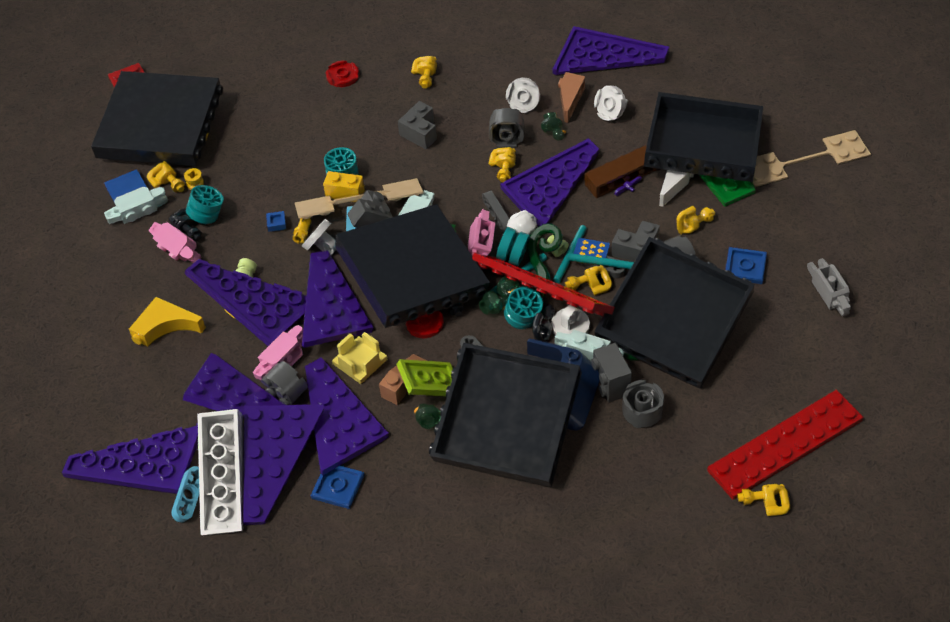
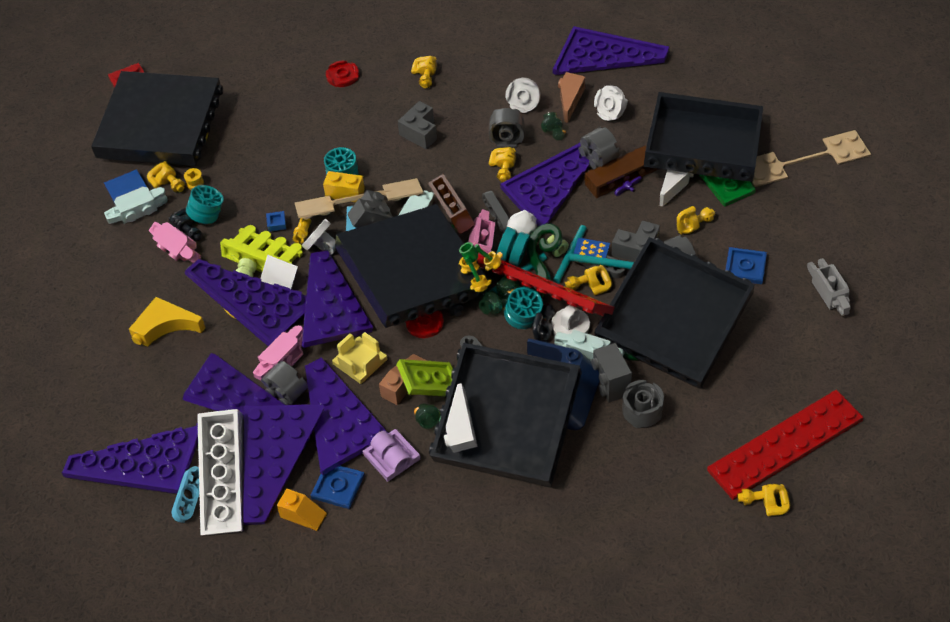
none -> neon yellow fence [220,225,303,272]
none -> white sticker [260,255,298,289]
none -> light orange slope [277,488,327,531]
none -> lavender plate [363,429,420,482]
none -> reddish brown brick [428,174,475,234]
none -> white slope [444,383,478,453]
none -> plant [459,242,503,292]
none -> dark grey brick [579,127,620,169]

